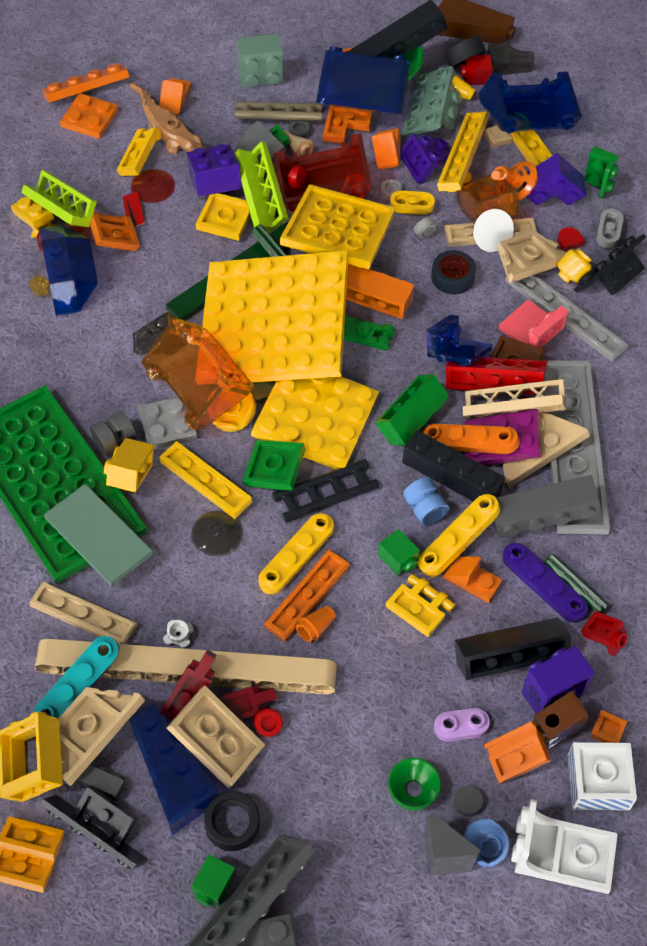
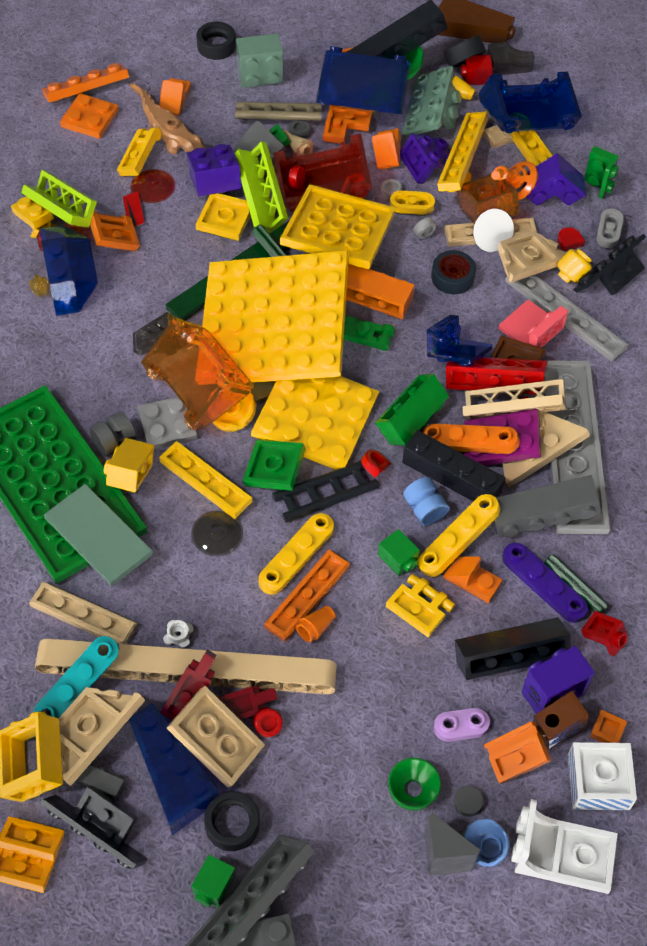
none -> black tyre [196,21,236,60]
none -> red tile [361,450,391,478]

